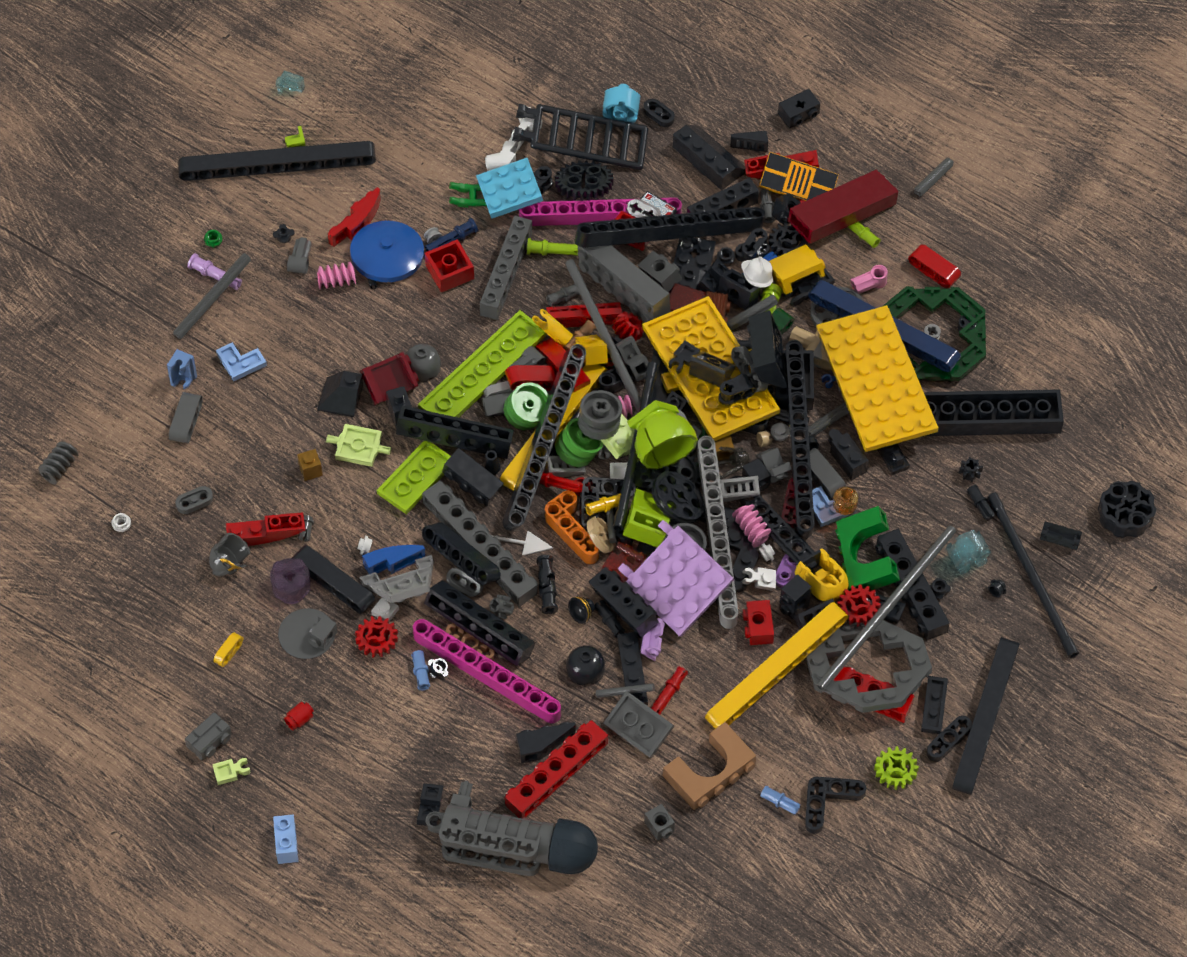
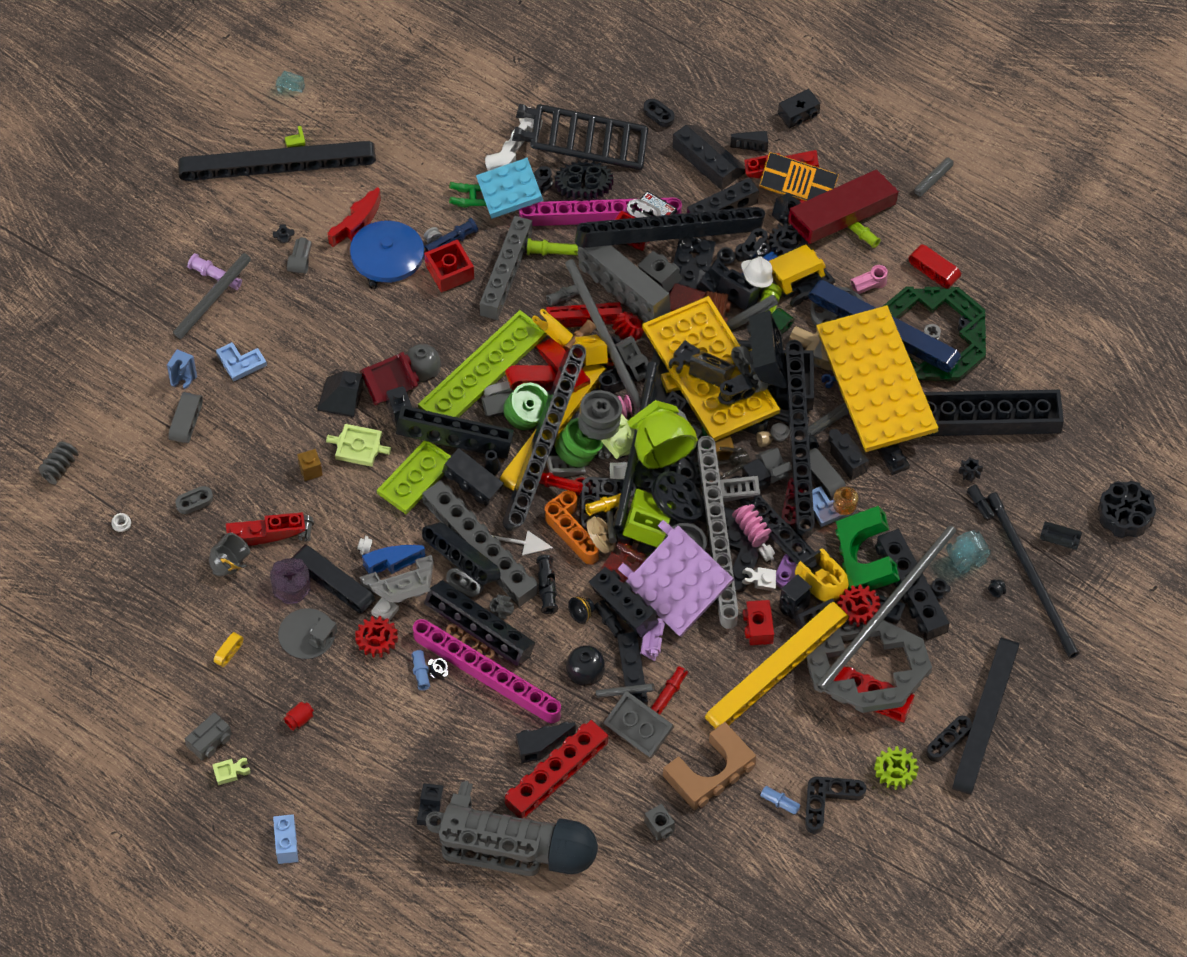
green plate [204,230,223,247] -> none
bright pink piece [317,262,356,290] -> none
dark grey piece [509,346,546,367] -> none
medium azure brick [603,84,640,123] -> none
dark grey axle [760,189,775,224] -> none
black plate [921,676,948,734] -> none

